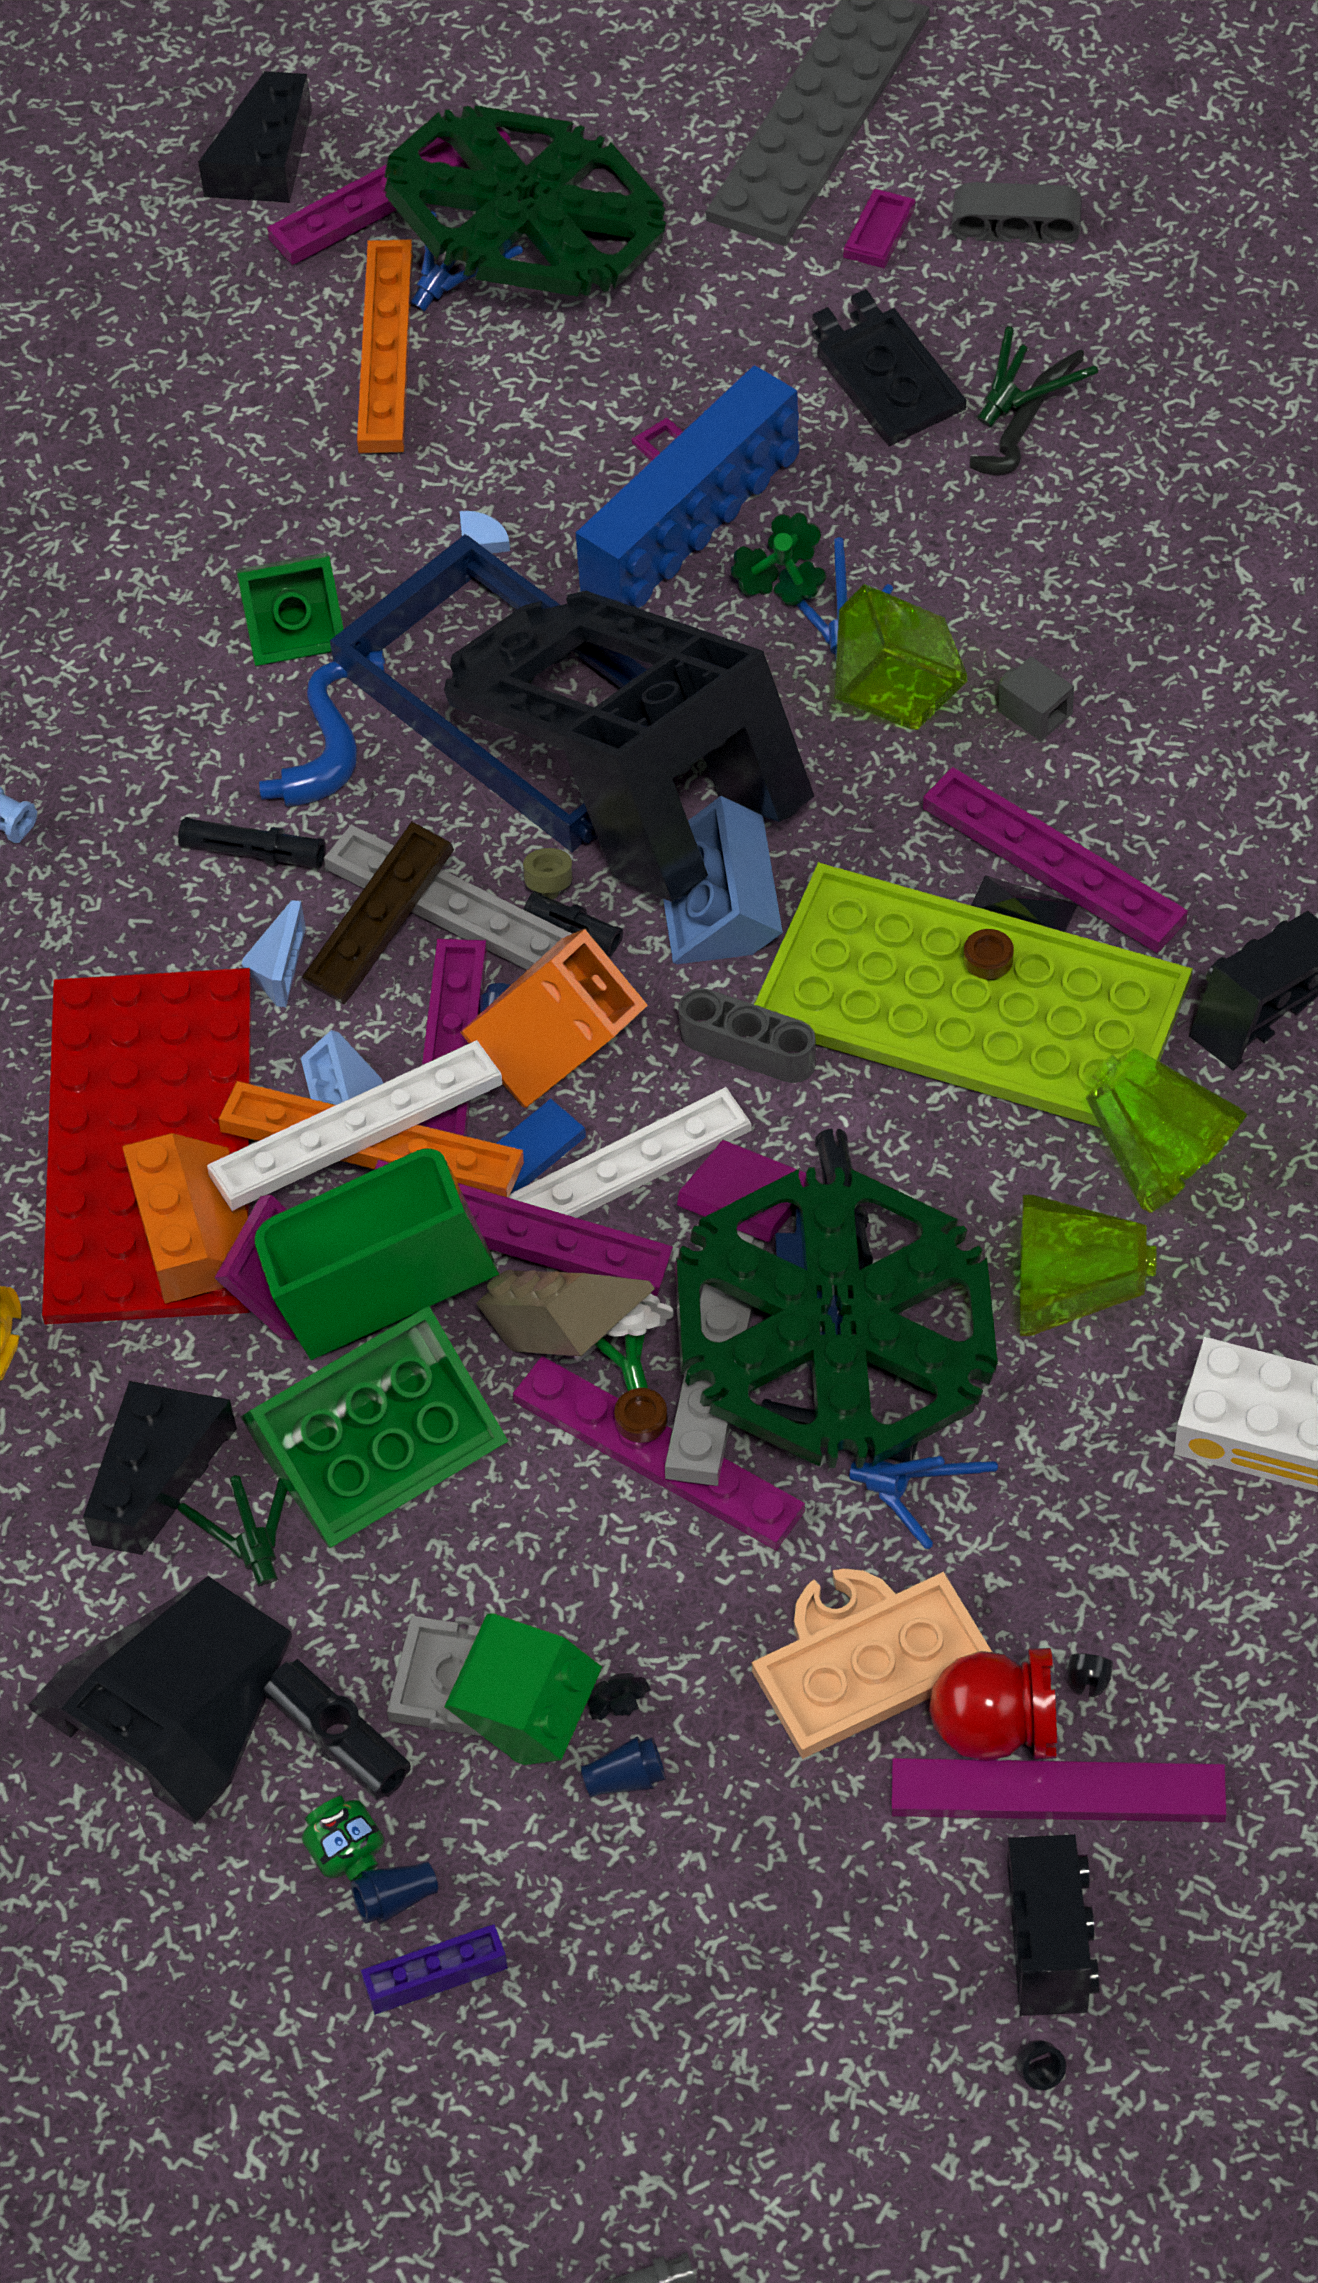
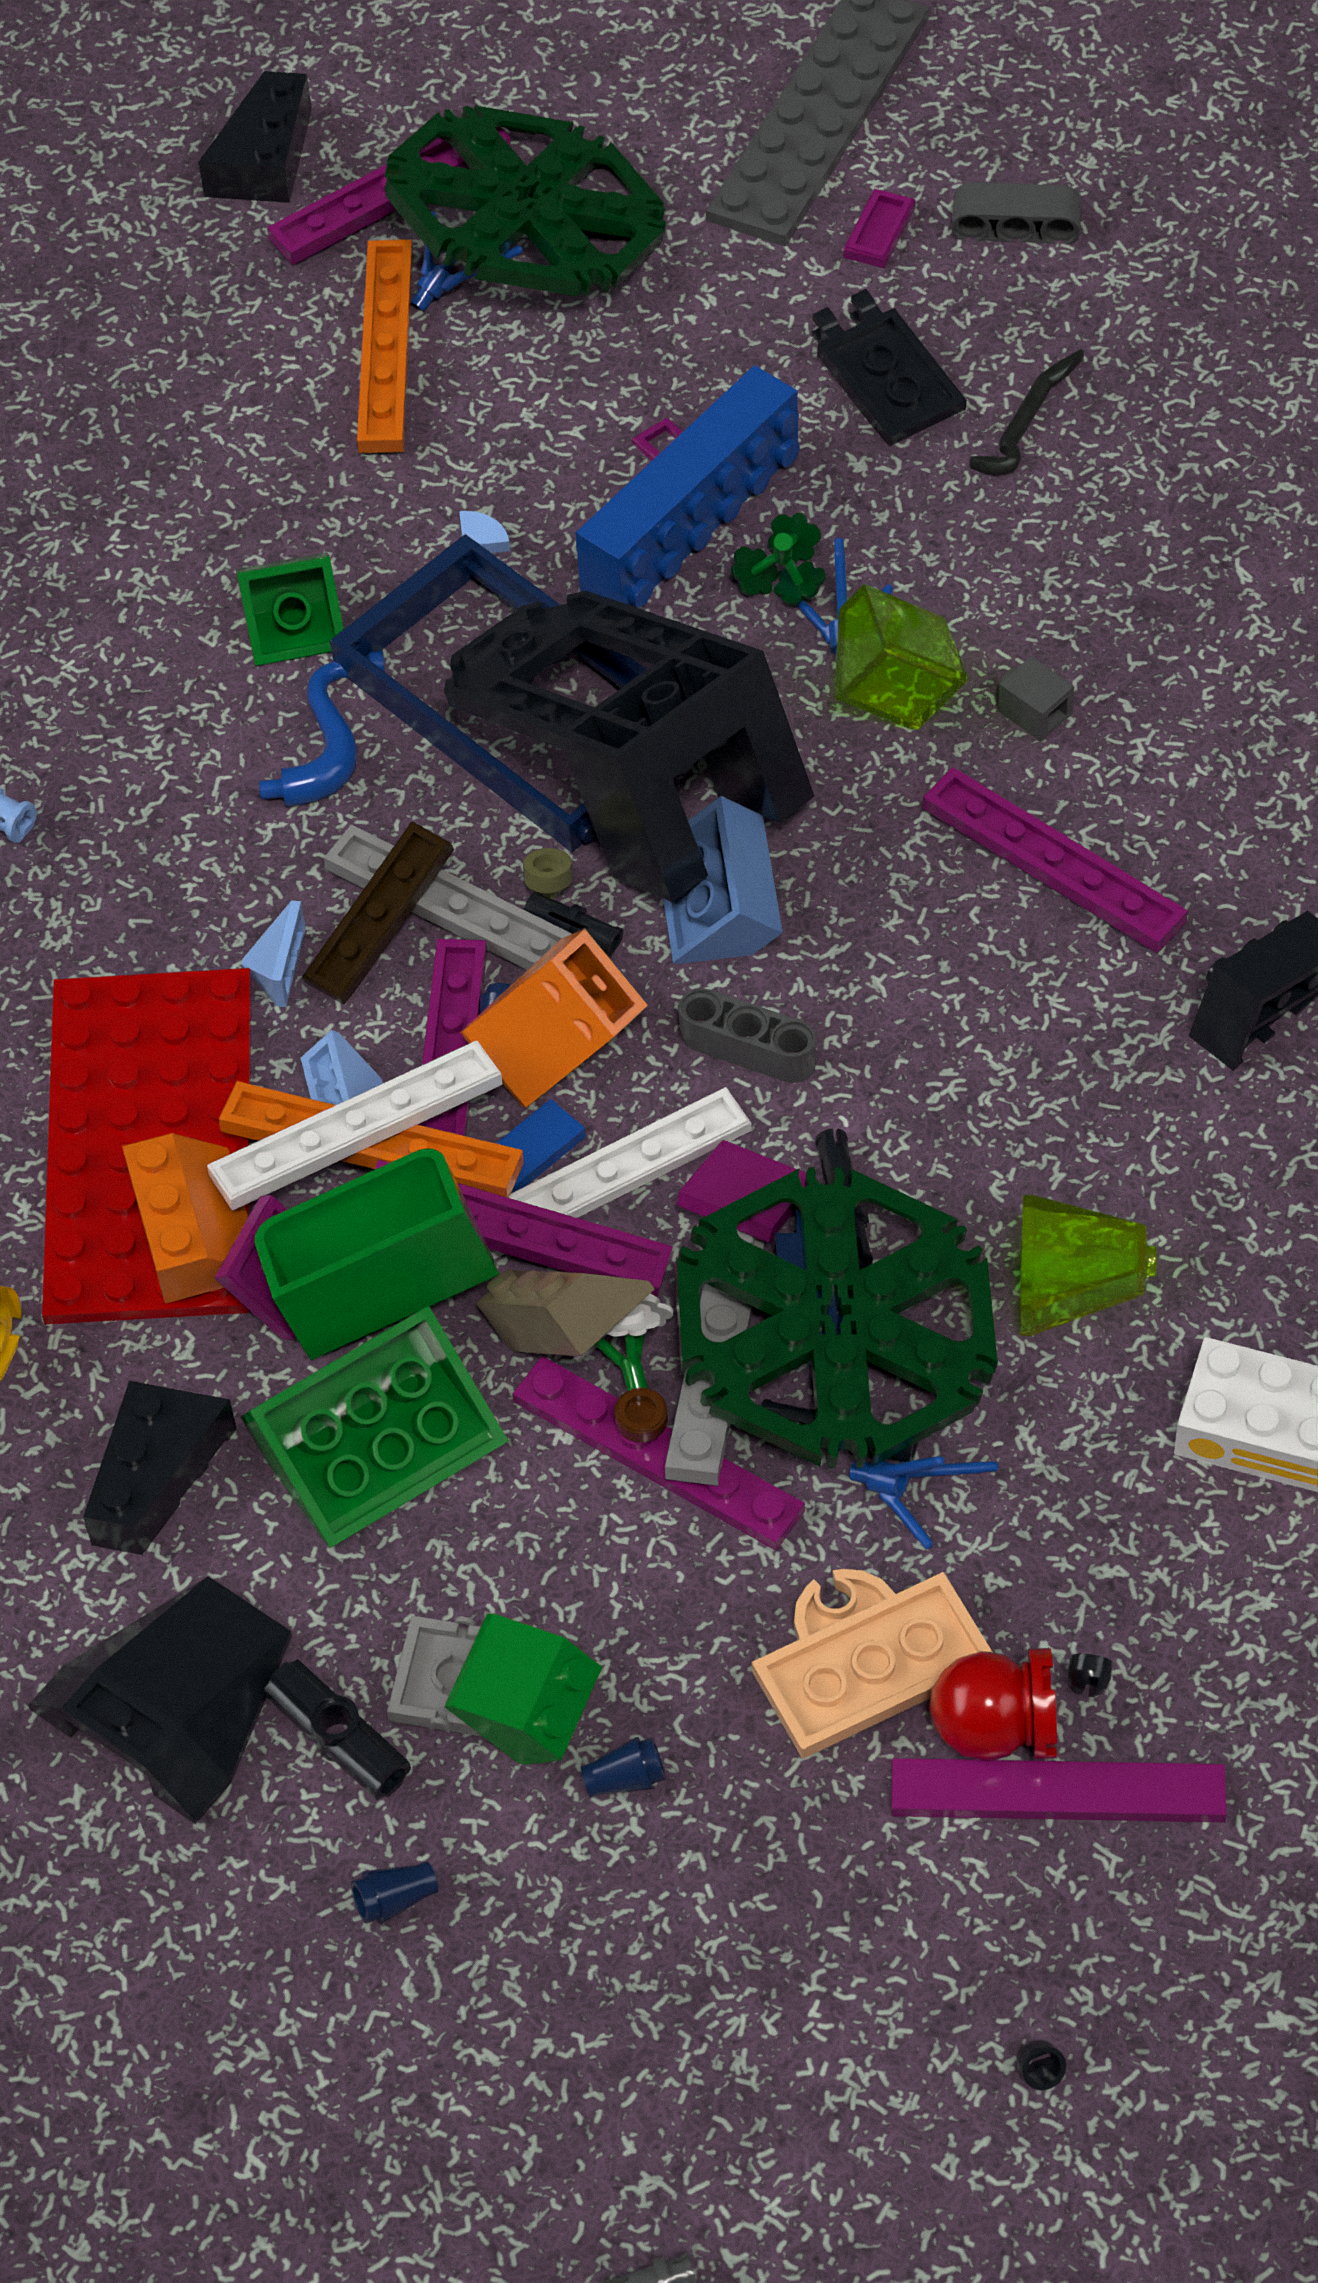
black pin [178,817,326,869] -> none
dark green plant [178,1475,288,1587] -> none
green head [302,1795,385,1882] -> none
dark purple piece [361,1924,508,2015] -> none
black plant [587,1673,651,1721] -> none
lime plate [754,862,1193,1136] -> none
reddish brown tile [964,929,1014,979] -> none
black slope [971,875,1077,932] -> none
dark green plant [977,326,1098,427] -> none
black wedge [1007,1834,1099,2016] -> none
clear neon green slope [1085,1048,1248,1213] -> none

